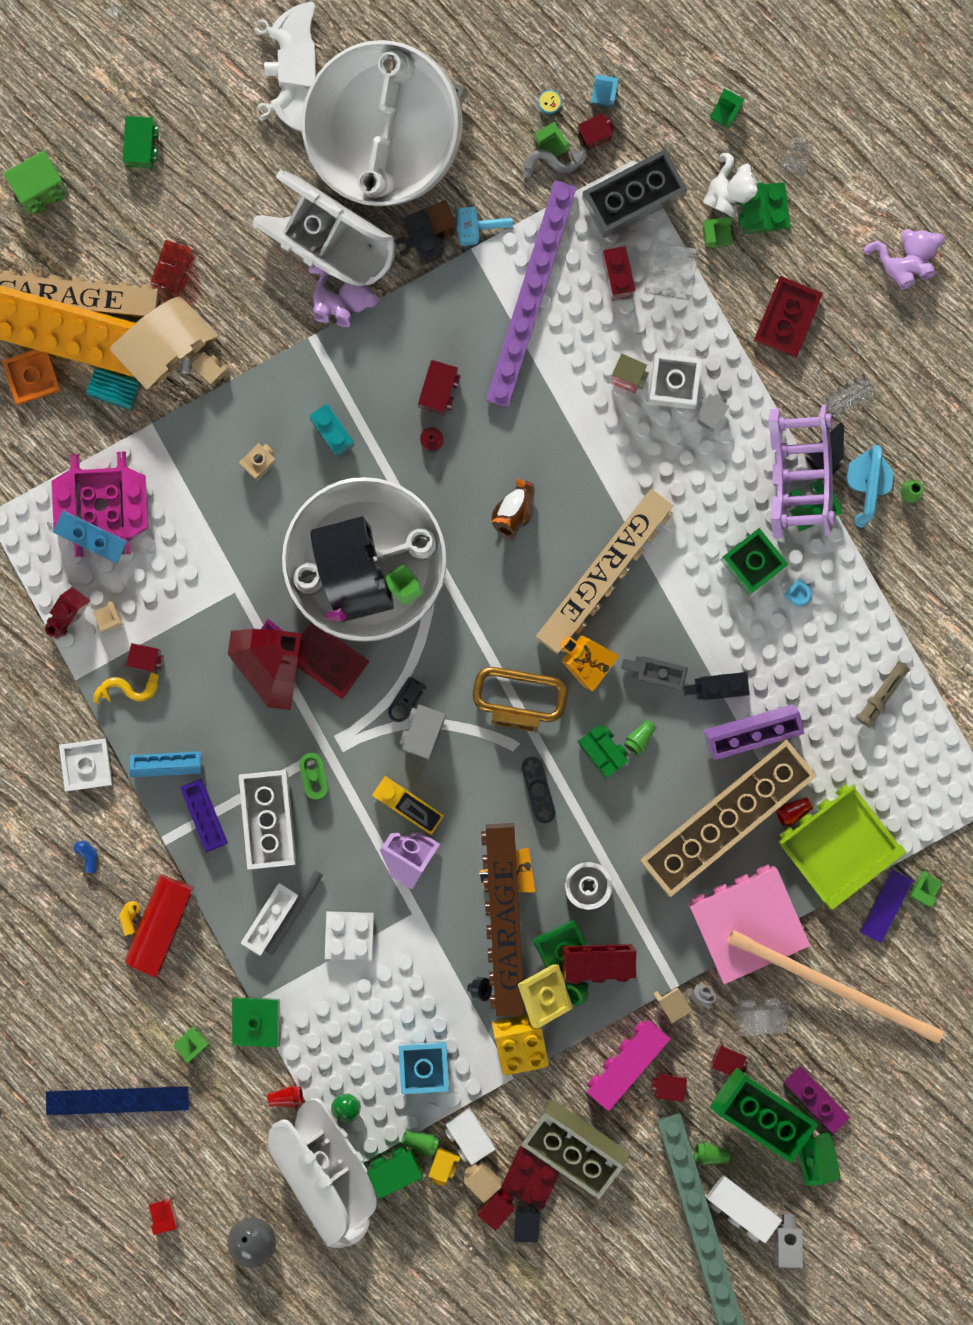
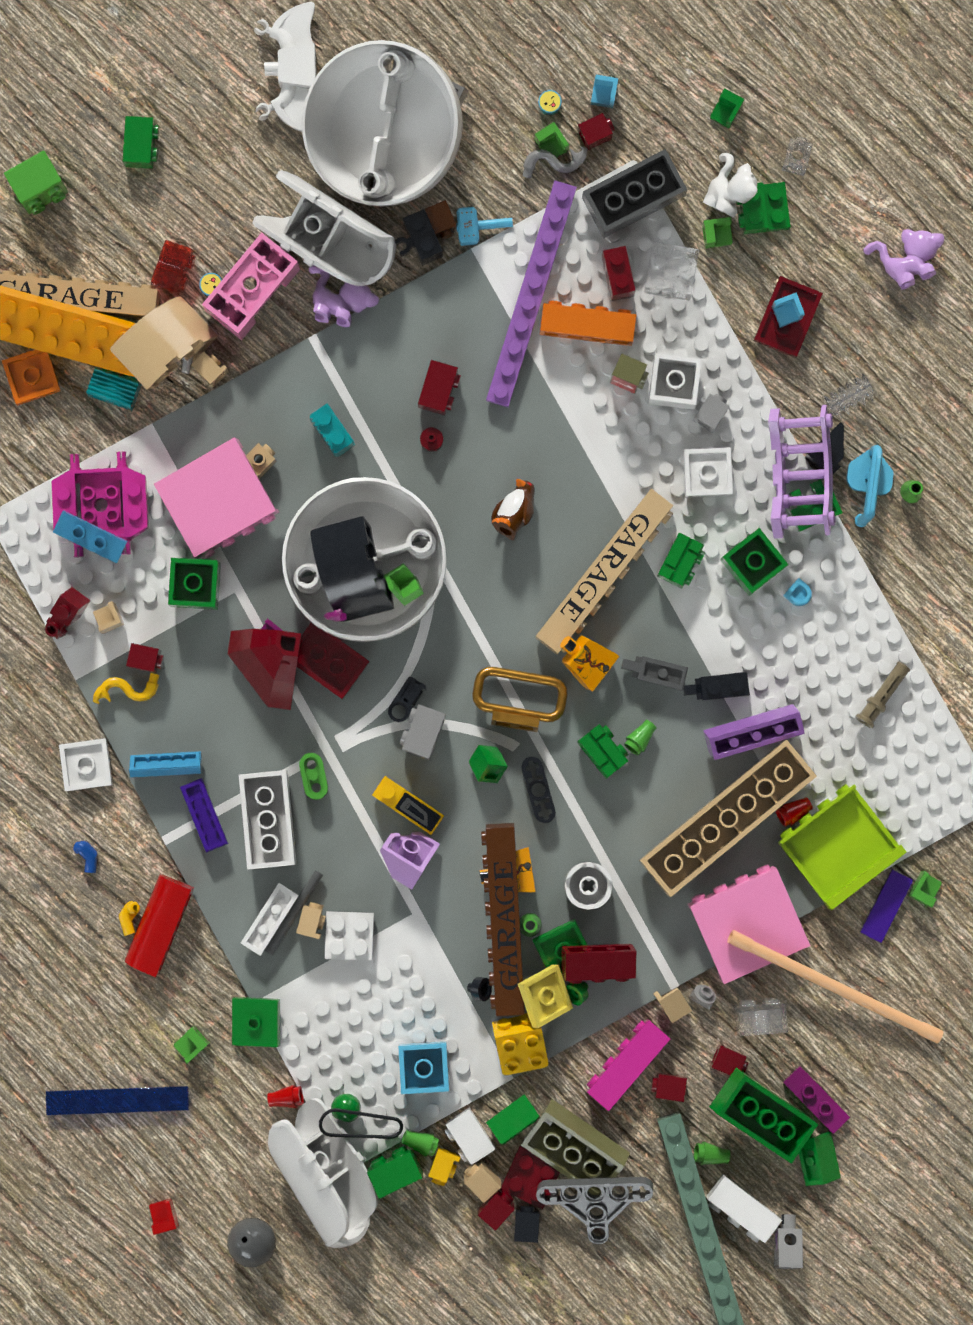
none -> bright pink panel [154,437,279,559]
none -> green brick [168,558,221,610]
none -> light yellow tile [199,273,222,296]
none -> bright pink plate [202,232,300,341]
none -> tan brick [296,902,326,939]
none -> black piece [319,1108,403,1139]
none -> green panel [469,745,508,783]
none -> green panel [486,1094,540,1145]
none -> bright green cone [520,913,542,937]
none -> dark grey beam [536,1177,654,1244]
none -> orange brick [540,301,636,346]
none -> green brick [657,533,706,589]
none -> white plate [683,448,733,497]
none -> medium azure panel [772,293,805,328]

